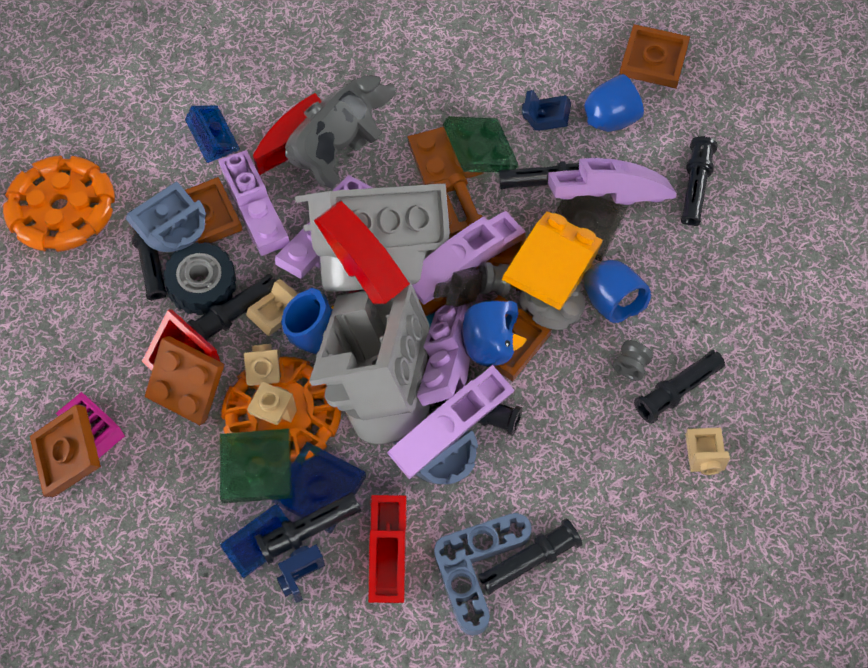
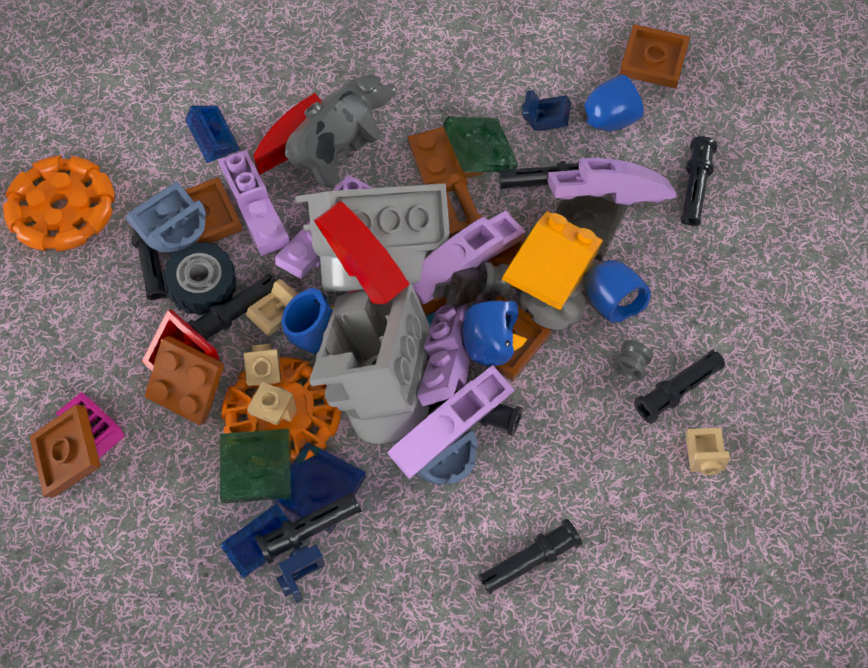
red slope [368,495,407,603] -> none
sand blue beam [434,513,532,636] -> none

